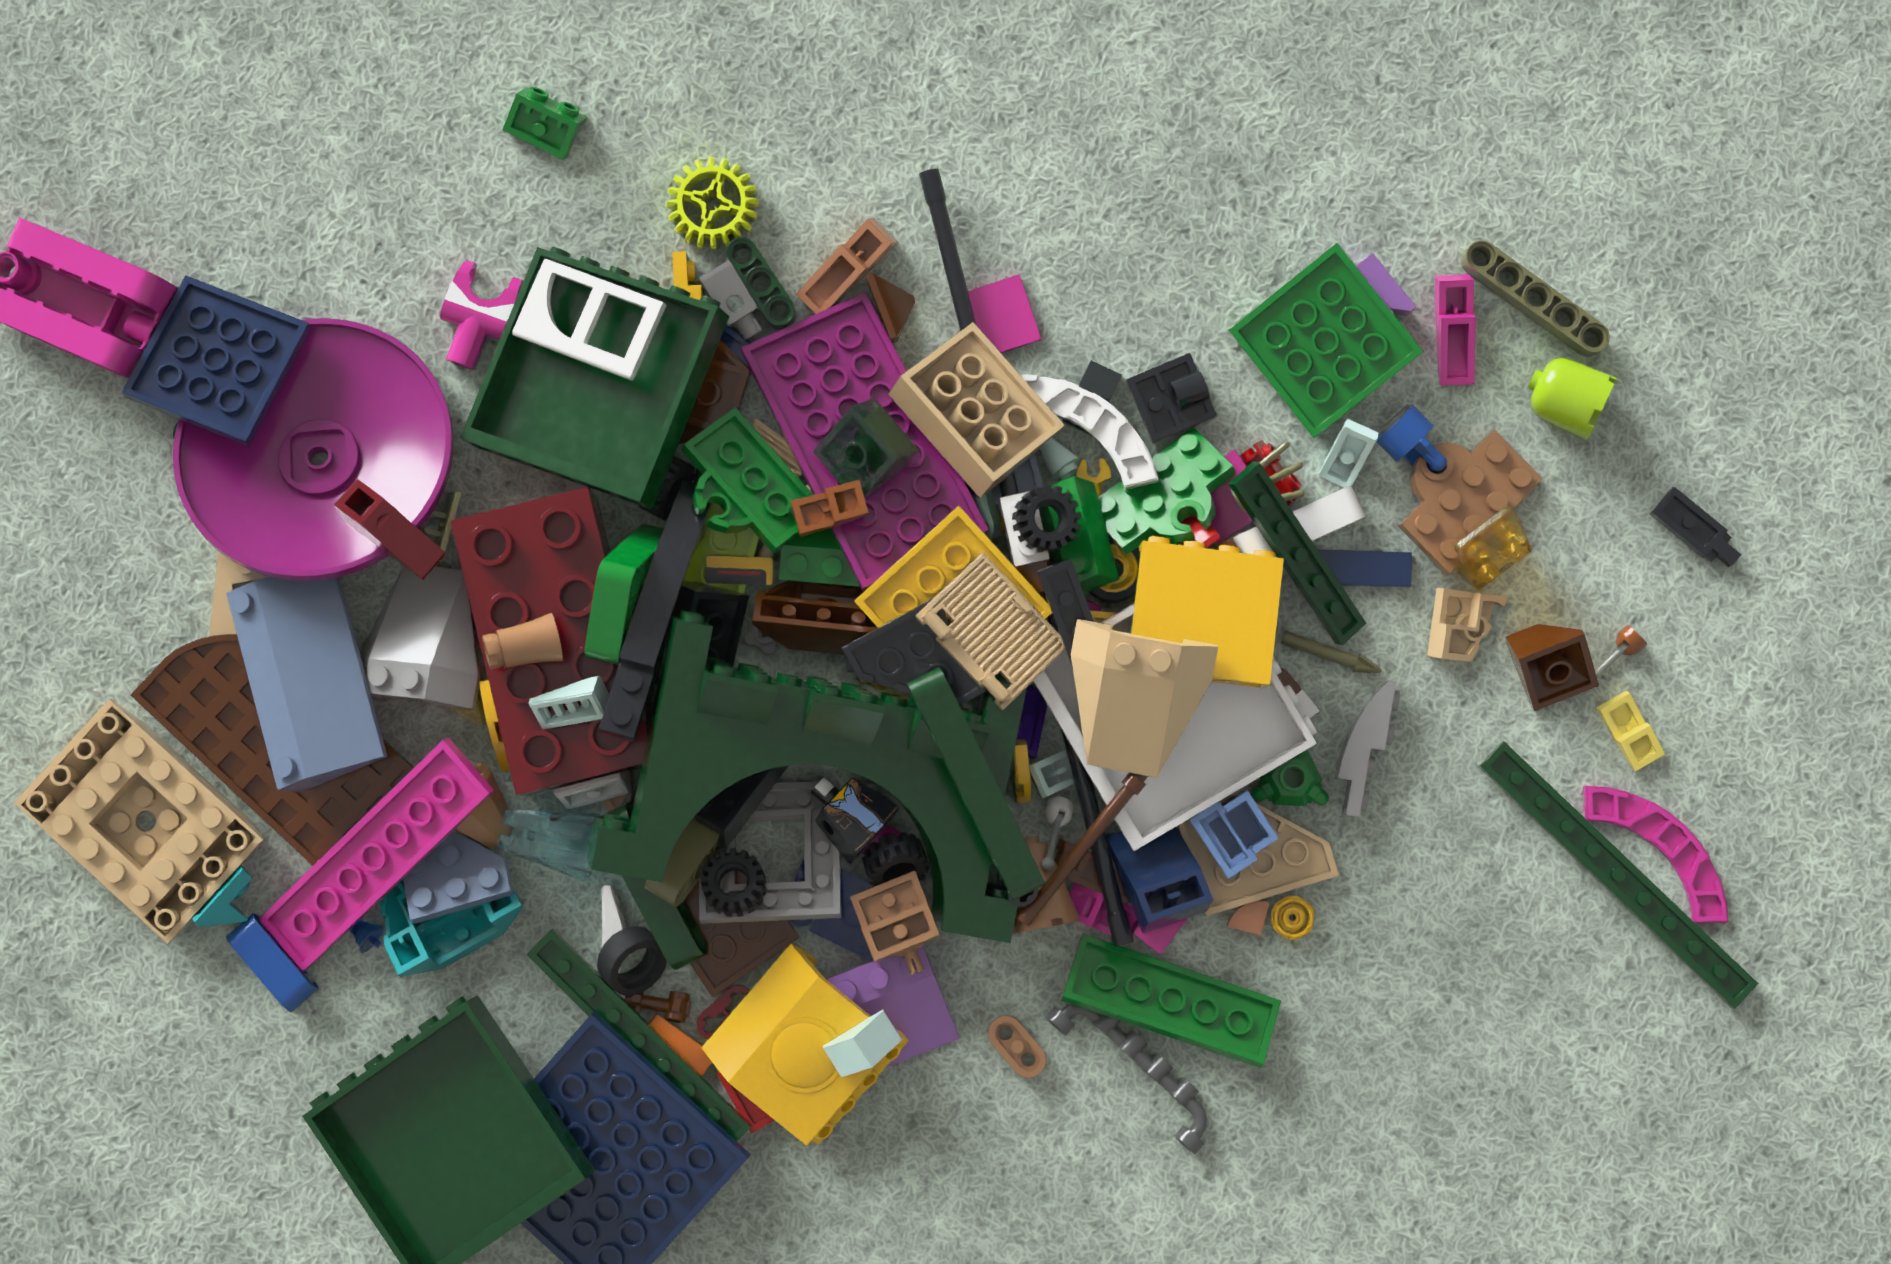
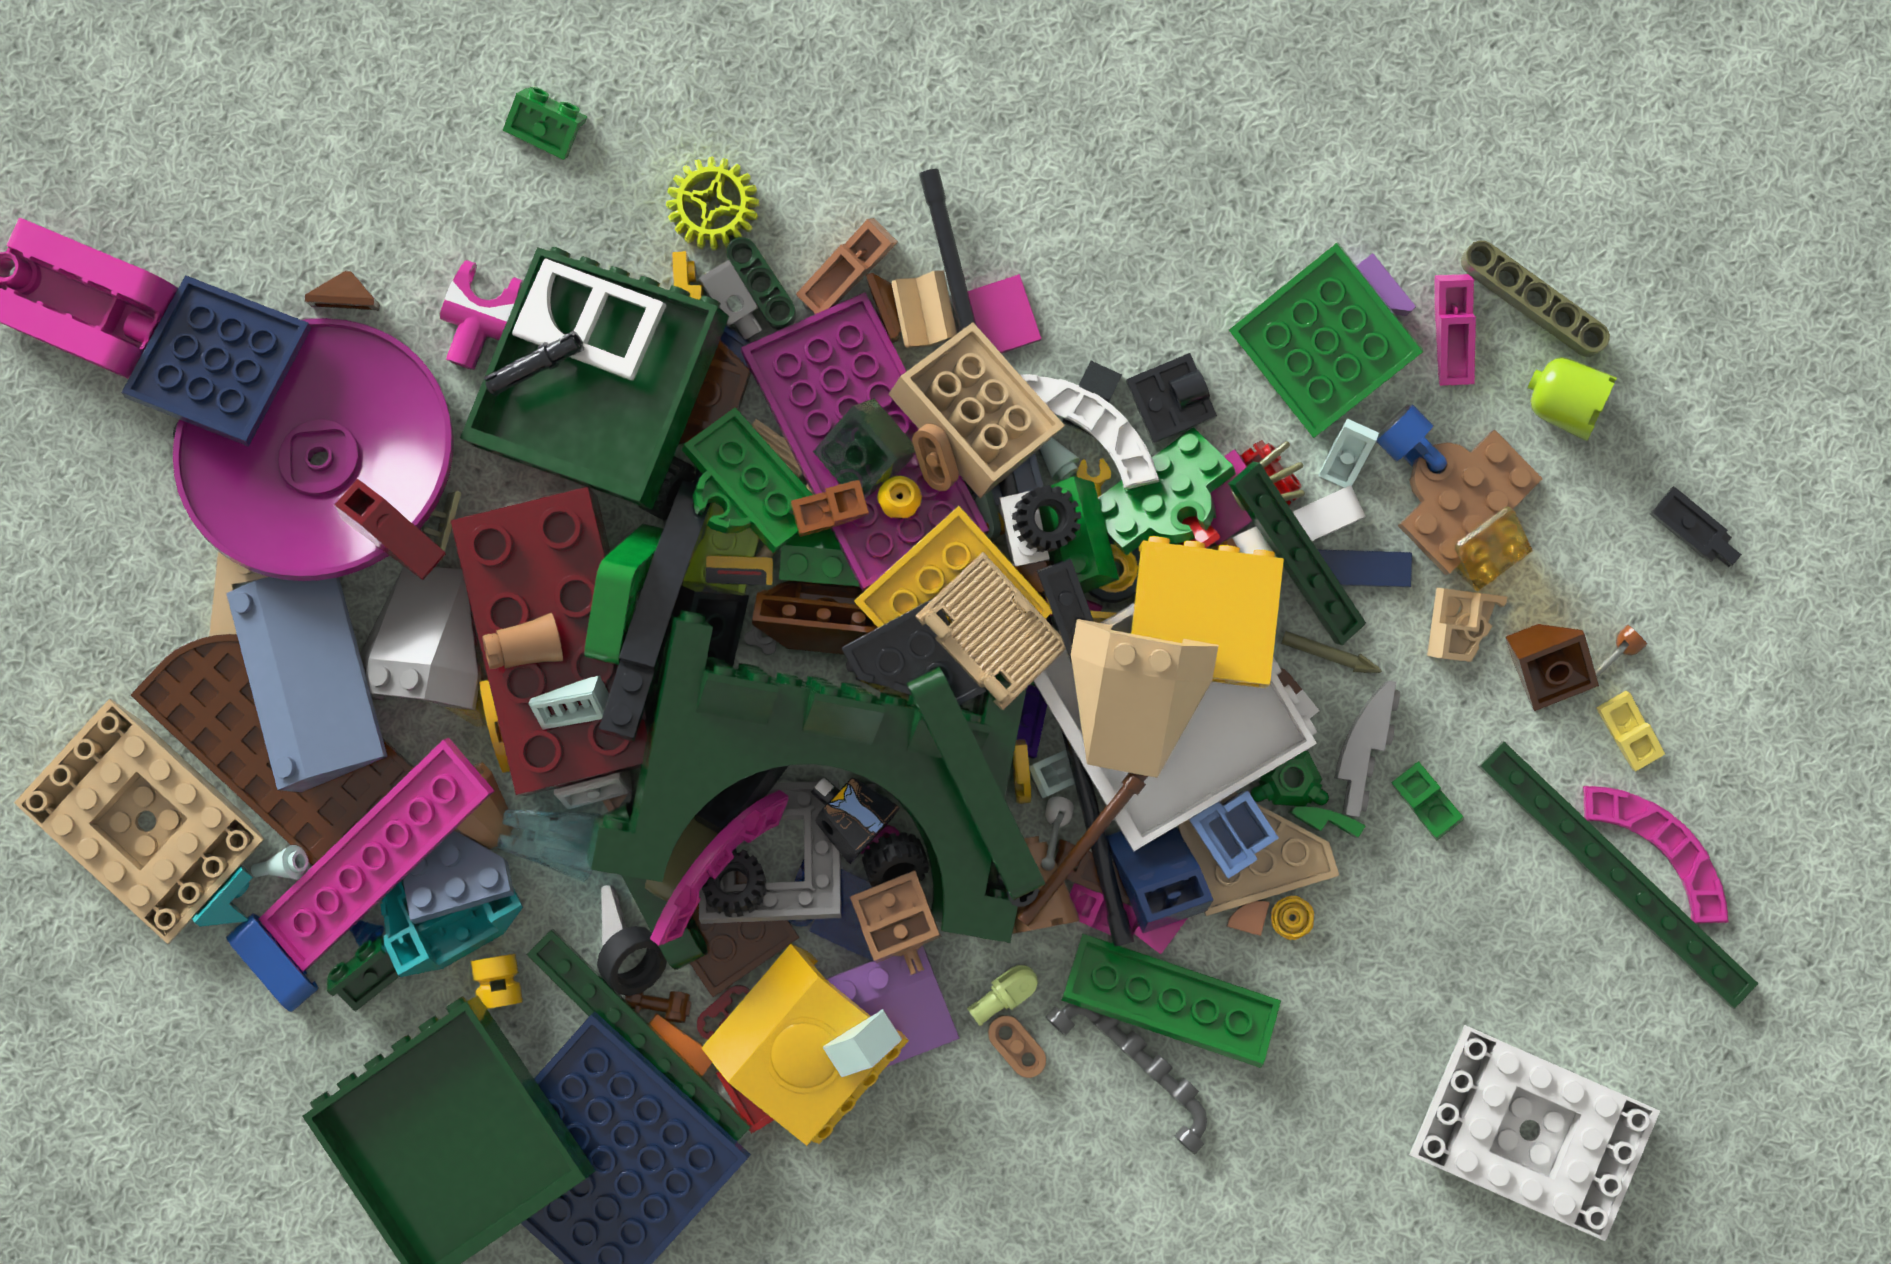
none -> light aqua cone [251,845,308,880]
none -> reddish brown slope [305,271,380,311]
none -> dark green bracket [327,935,400,1012]
none -> yellow wheel [470,954,523,1009]
none -> black pin [484,330,584,396]
none -> dark pink tile [650,790,789,945]
none -> yellow plate [877,476,922,518]
none -> tan panel [892,270,957,348]
none -> medium nougat plate [912,423,959,491]
none -> yellowish green arm [967,965,1038,1026]
none -> green slope [1288,807,1365,838]
none -> green slope [1391,761,1464,841]
none -> white slope [1409,1025,1660,1241]

